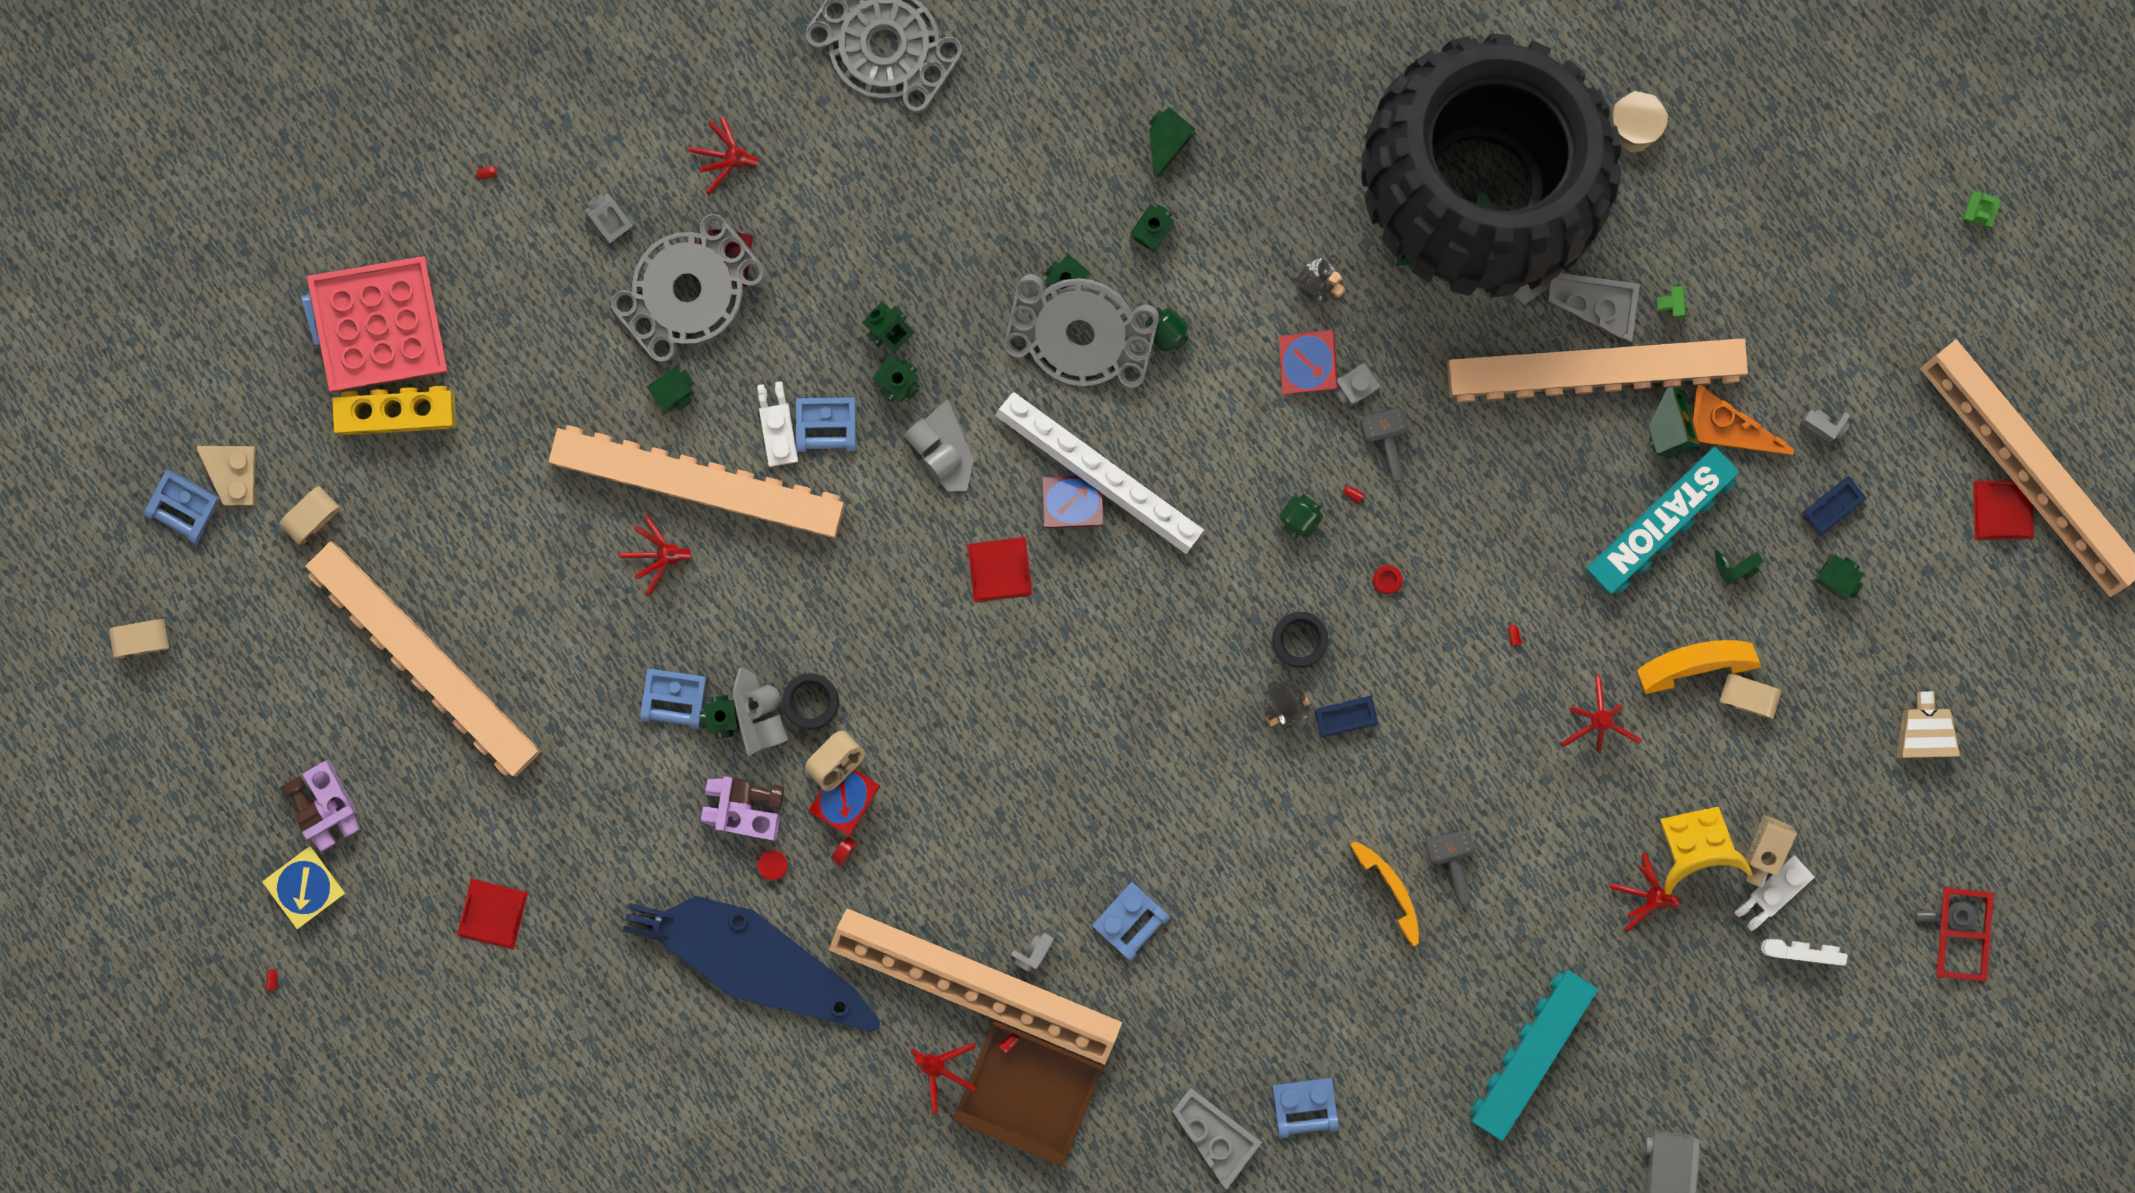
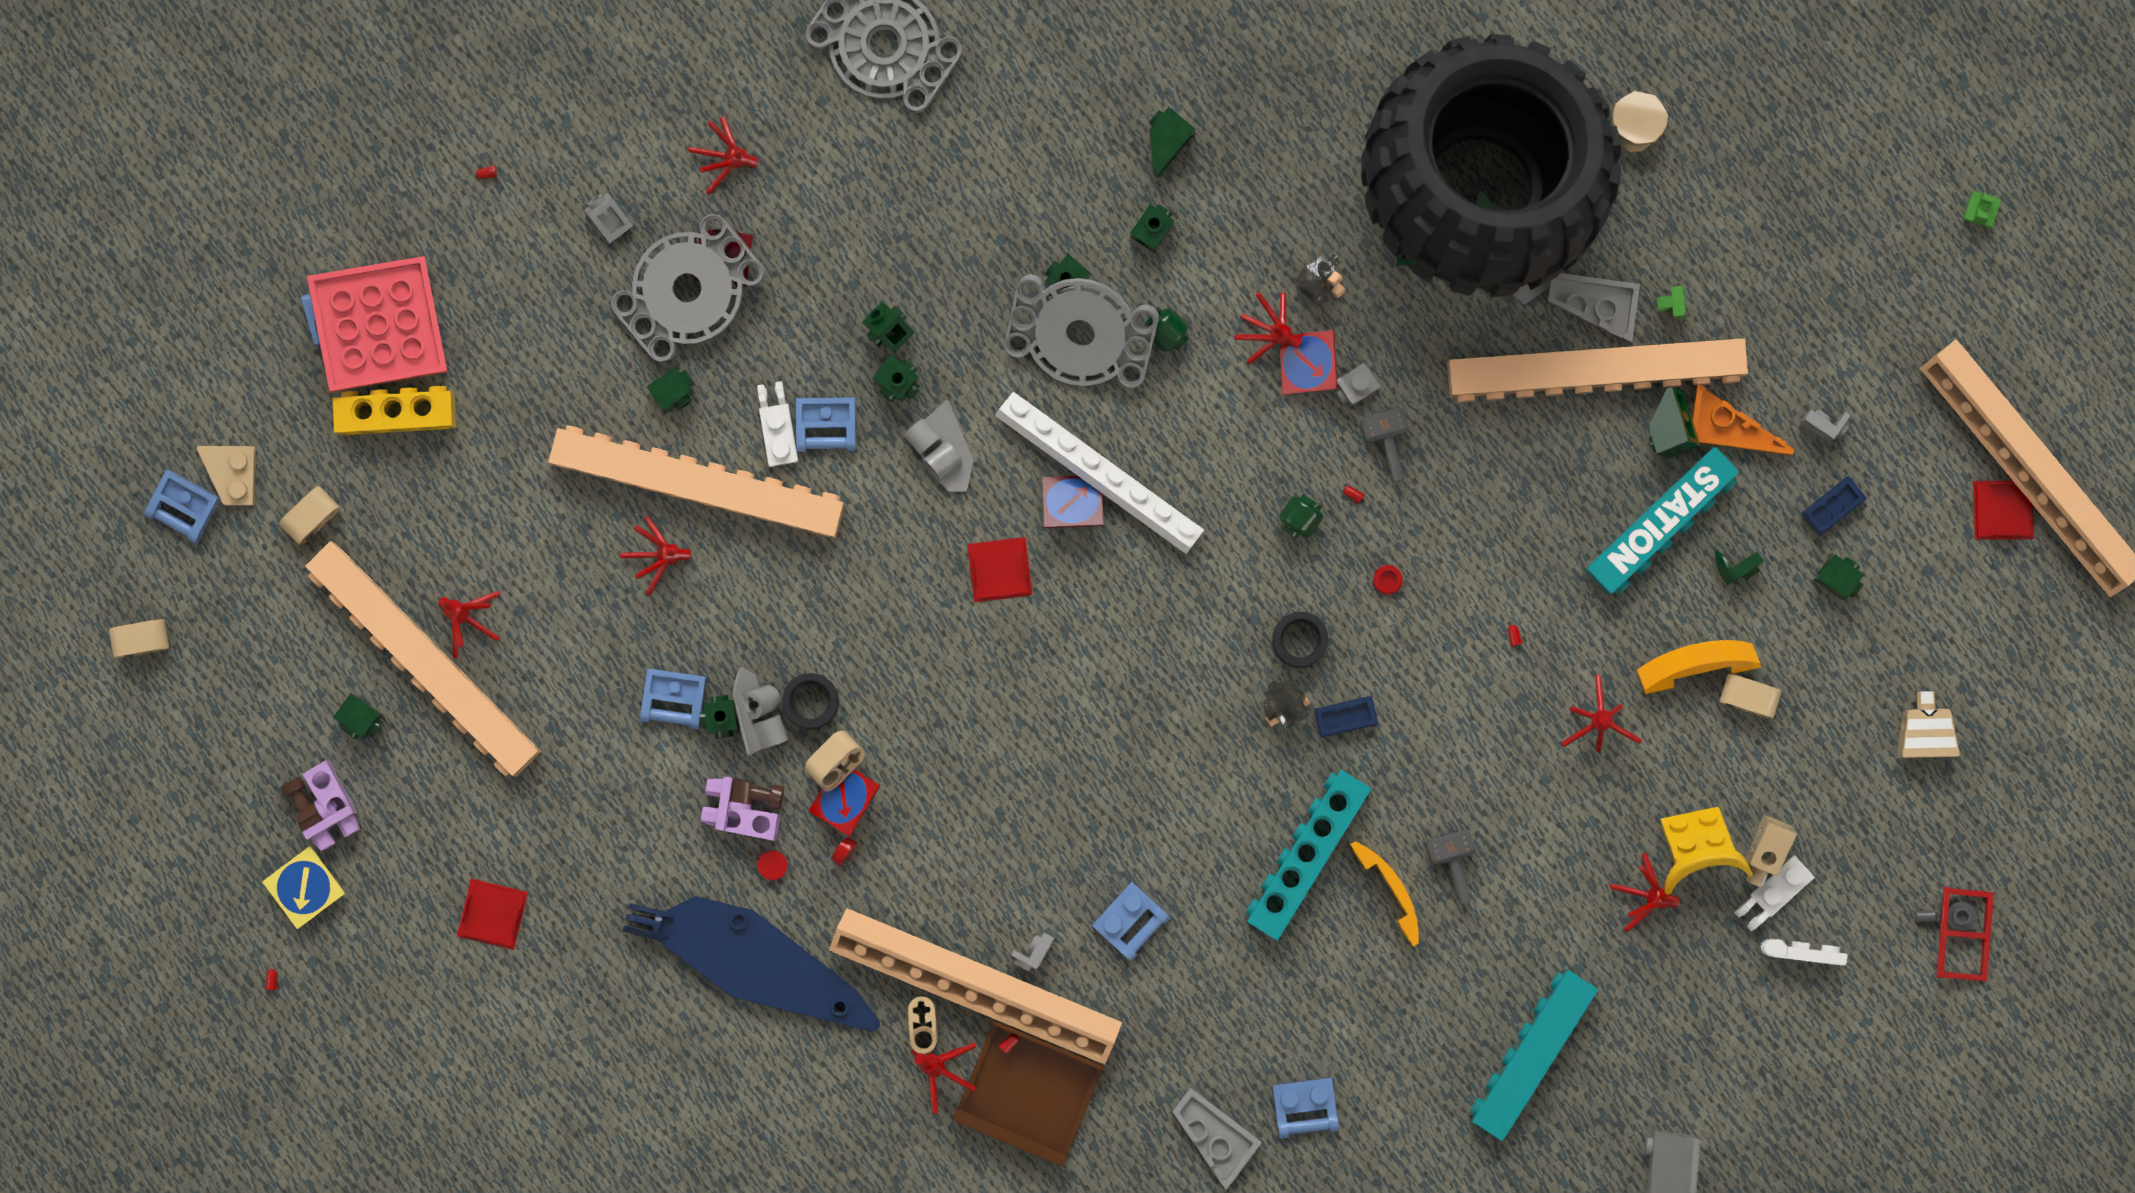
none -> dark green brick [333,693,384,739]
none -> red plant [438,591,501,658]
none -> tan beam [908,996,938,1054]
none -> red plant [1234,292,1302,364]
none -> teal brick [1245,770,1372,941]

